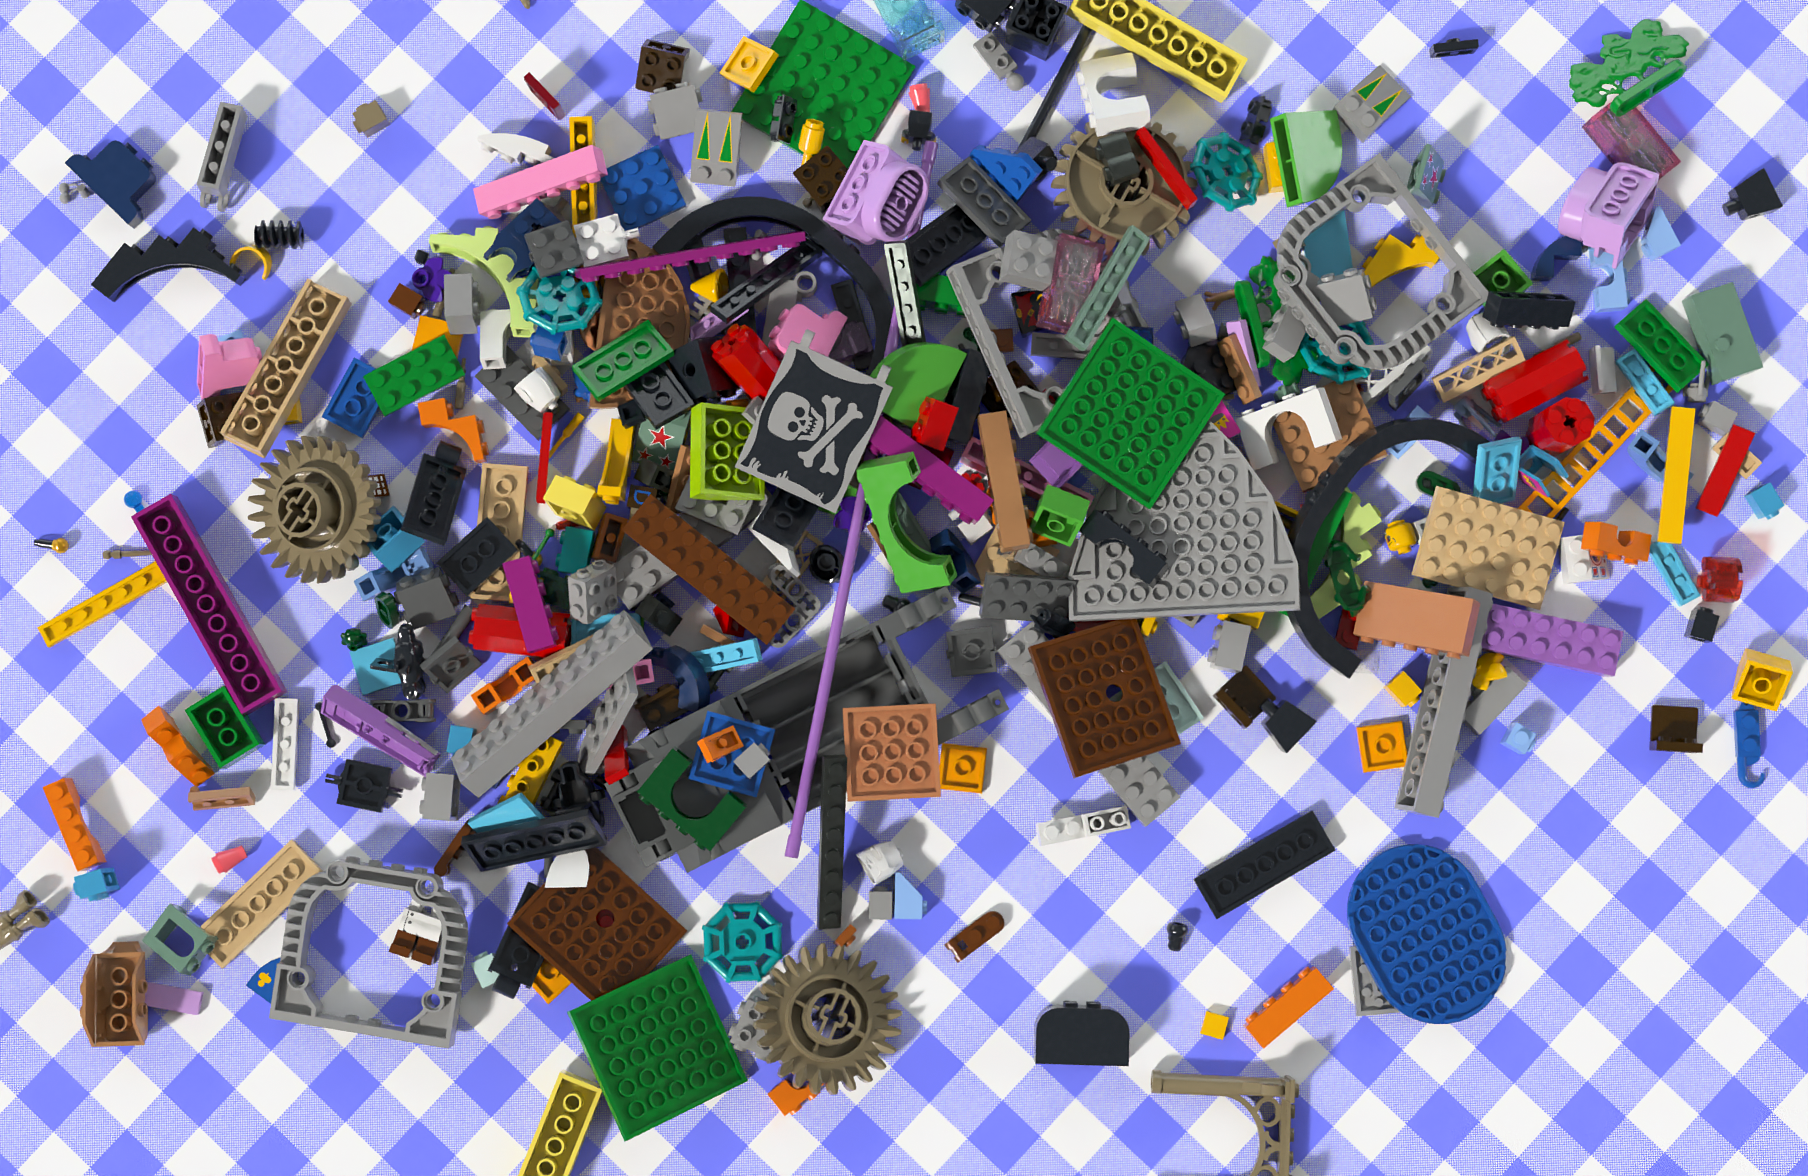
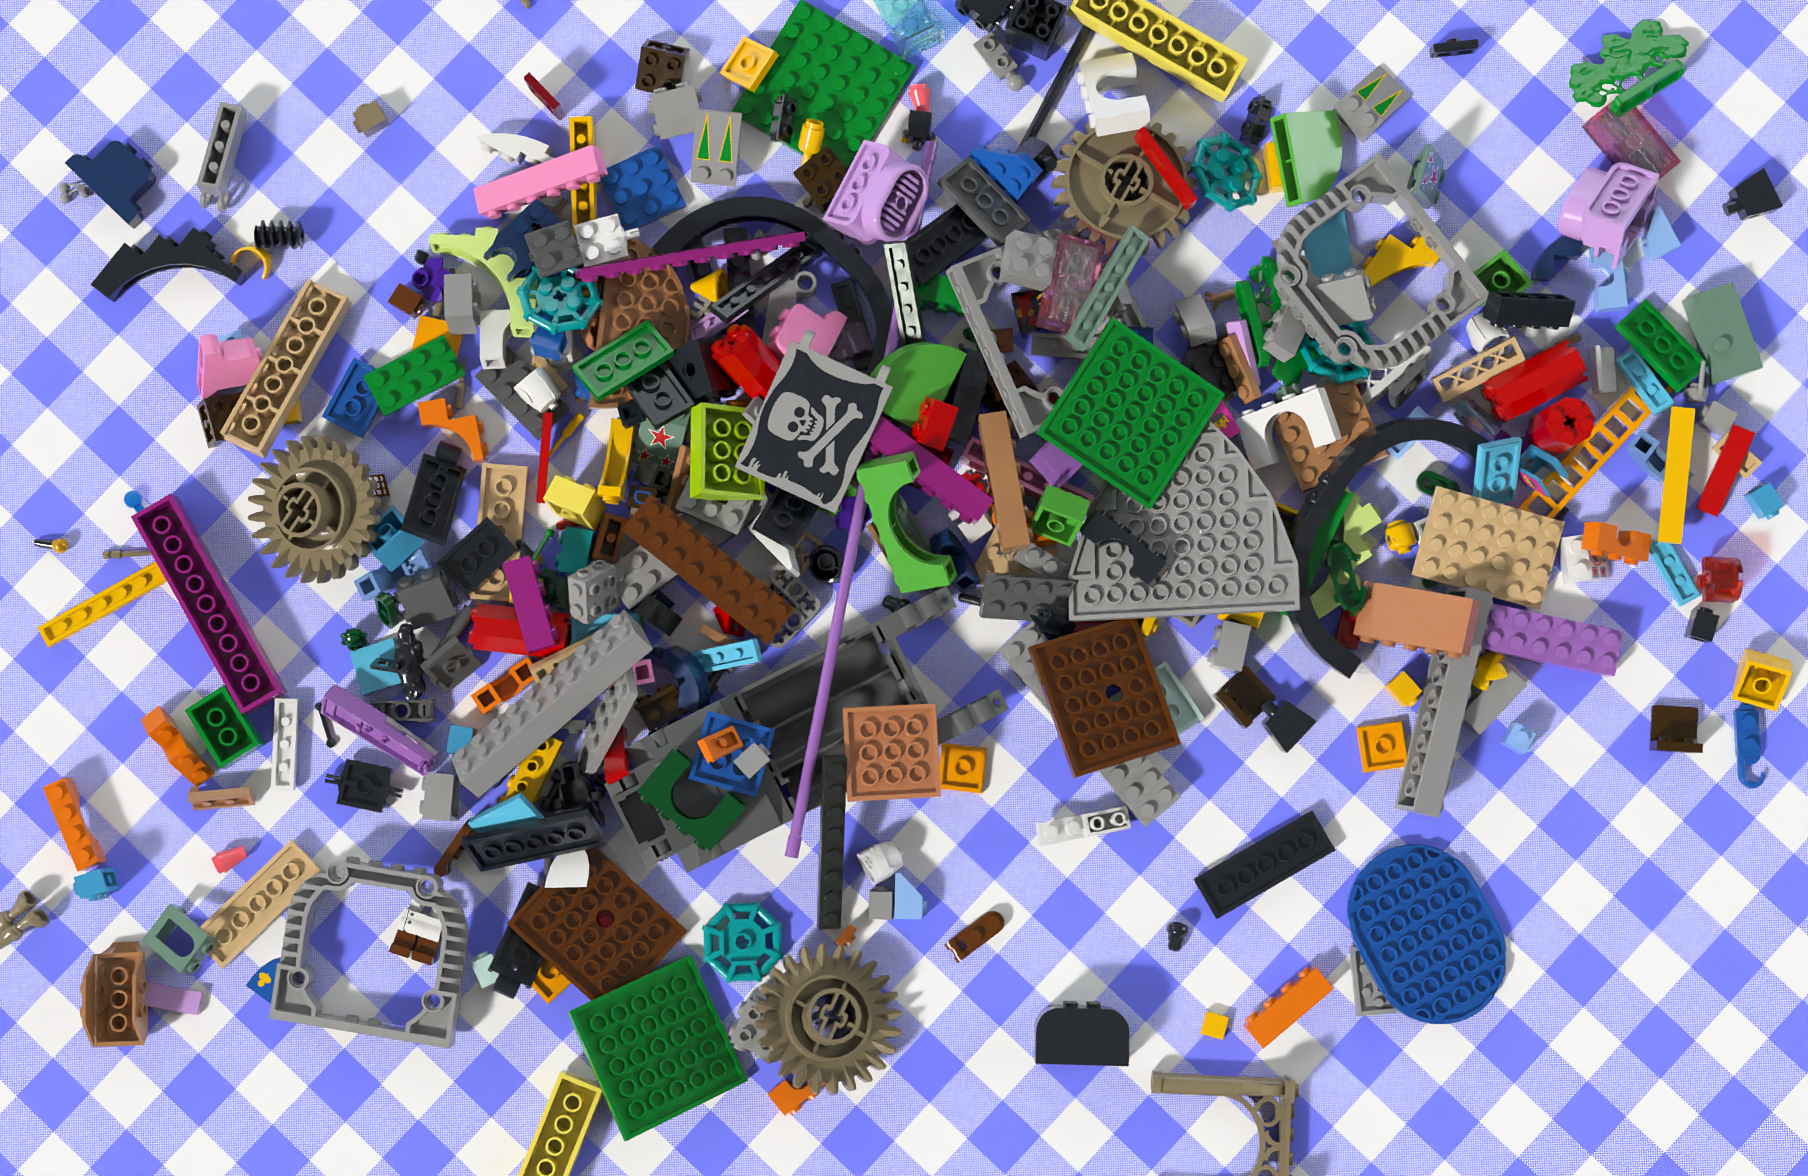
dark grey plate [946,626,997,677] -> none
pearl dark grey brick [1094,131,1140,186] -> none

